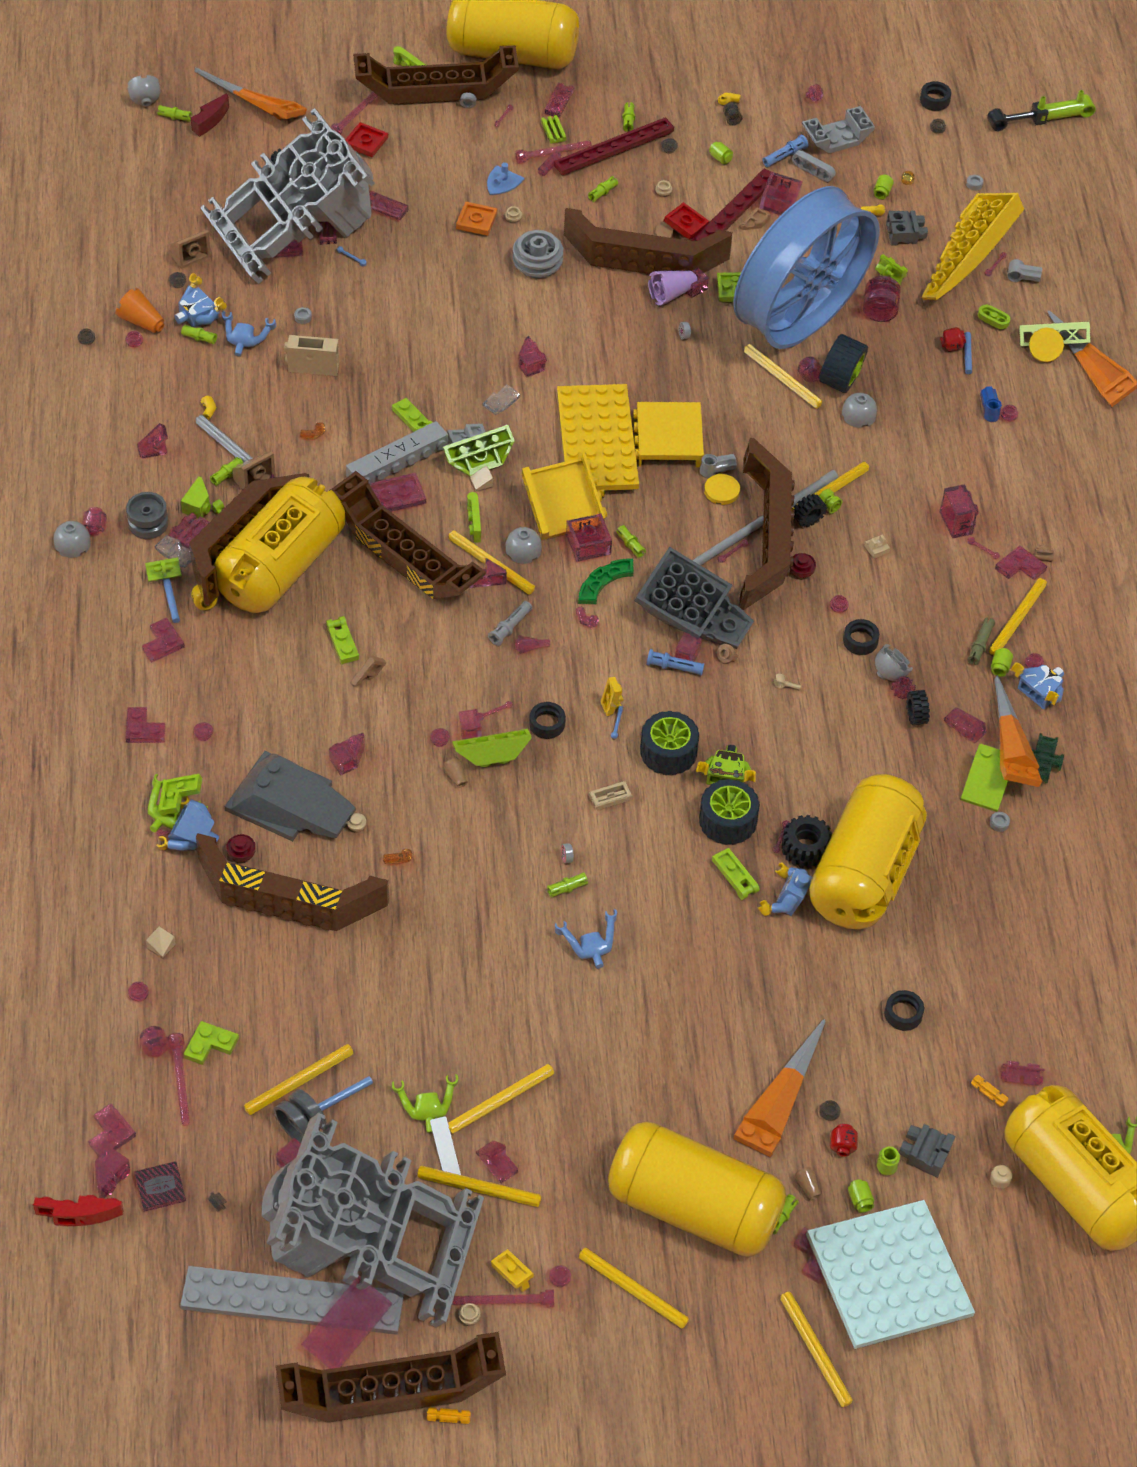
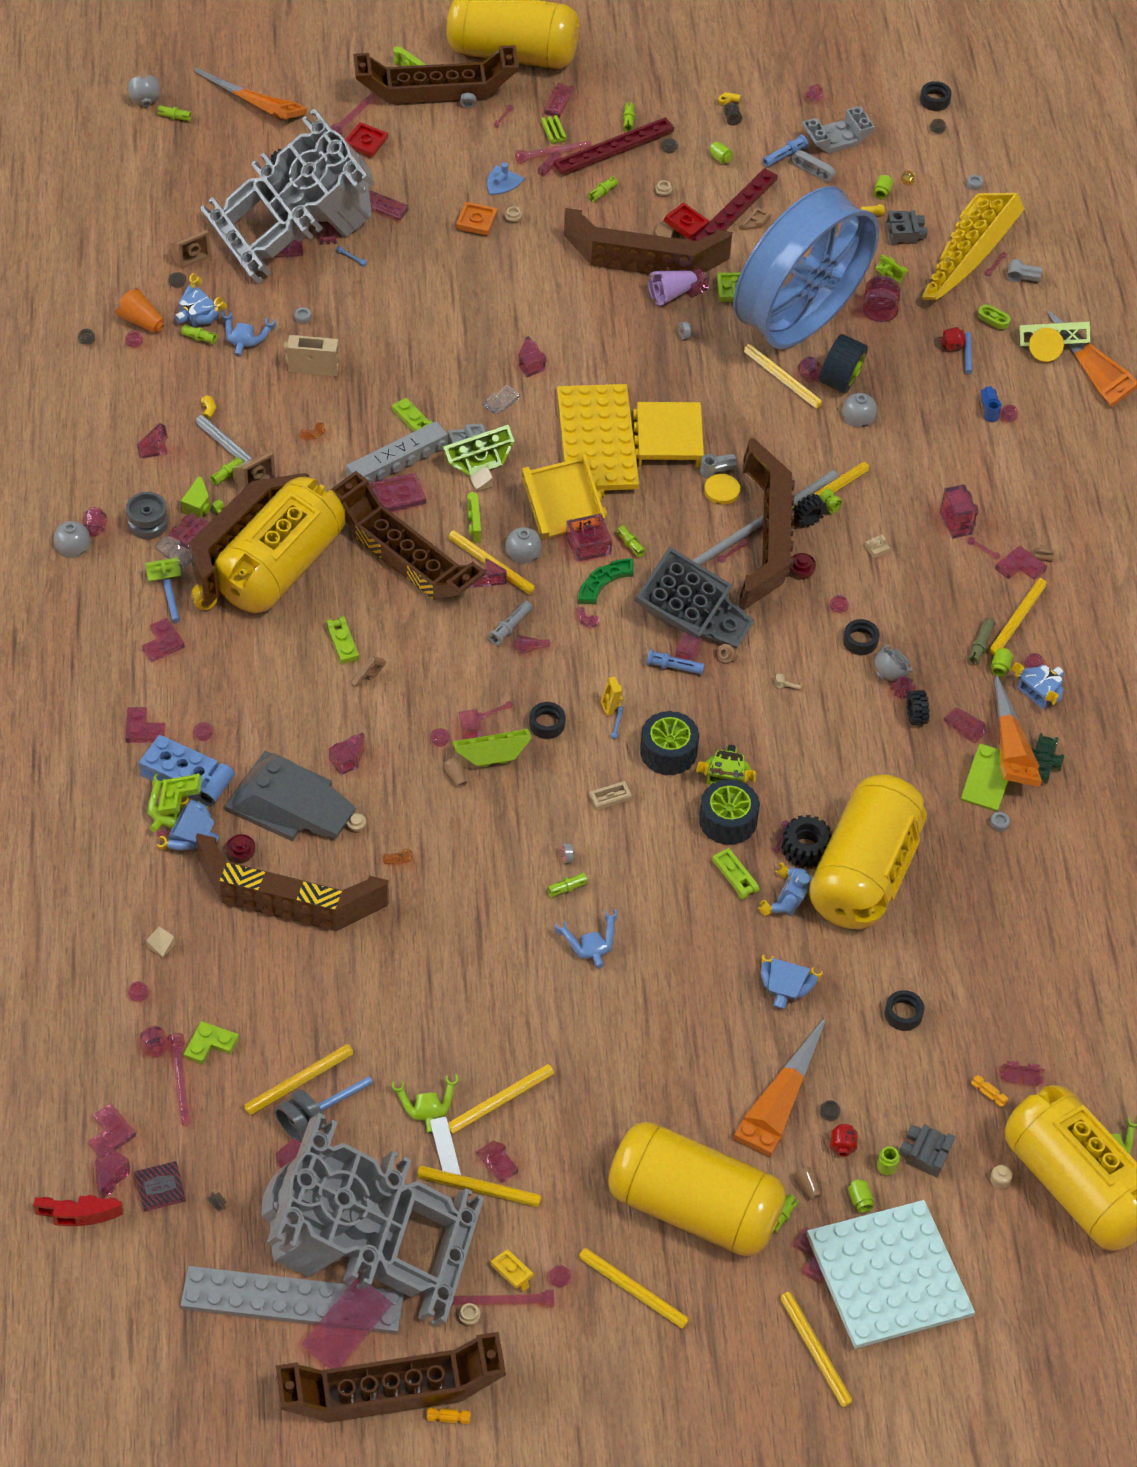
dark red slope [191,93,229,137] -> none
light grey wheel [513,230,563,278] -> none
clear pink brick [759,172,803,215] -> none
piece [987,90,1096,131] -> none
none -> medium blue hinge [139,735,235,806]
none -> medium blue torso [760,955,823,1009]

